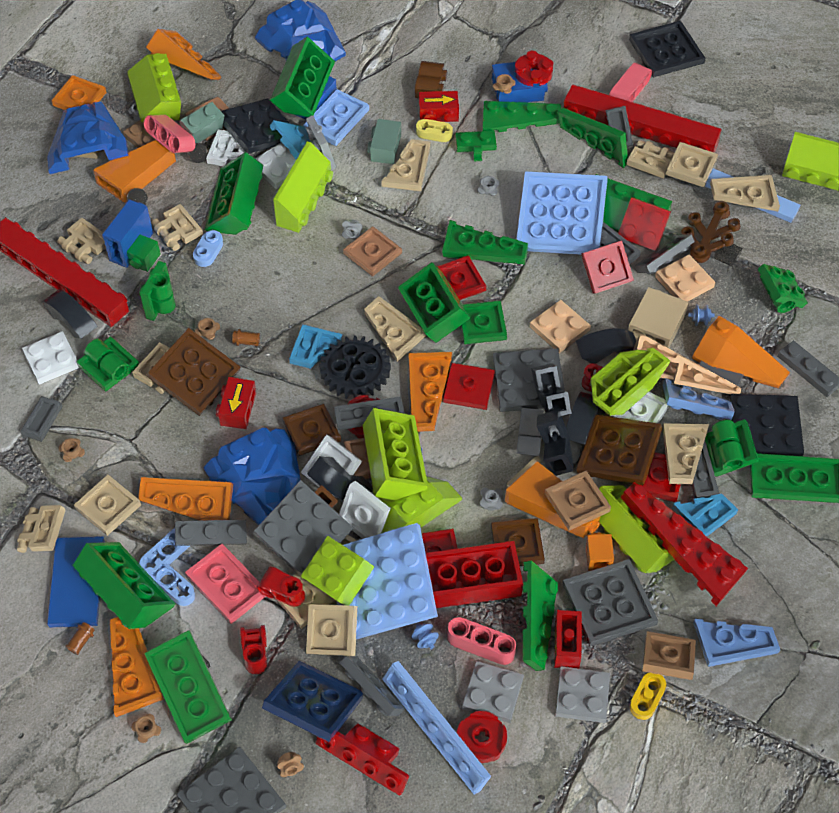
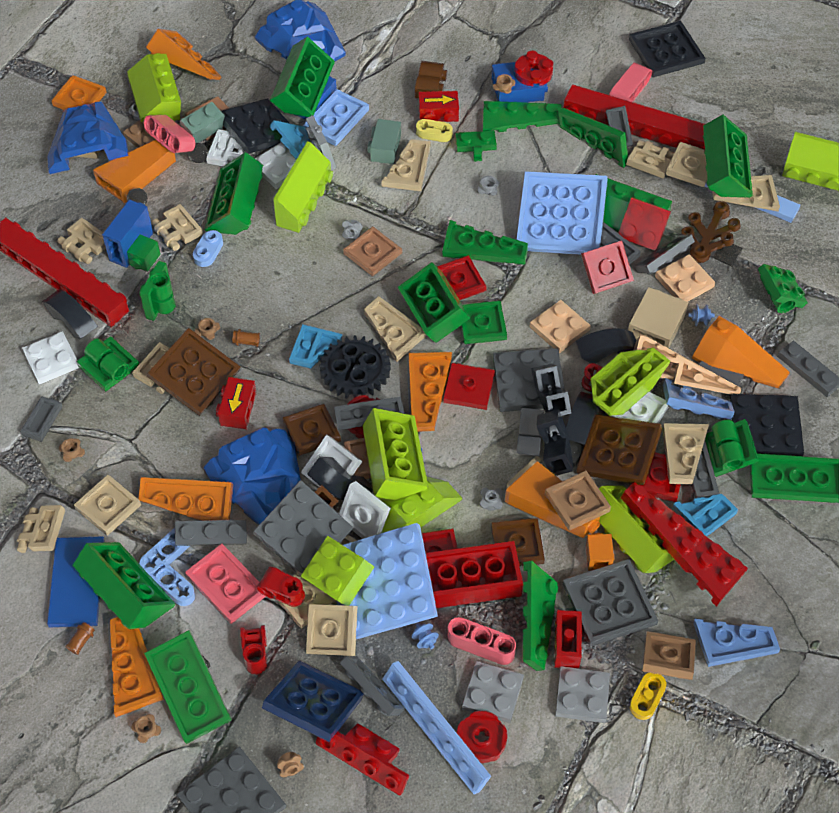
none -> green slope [703,114,753,198]

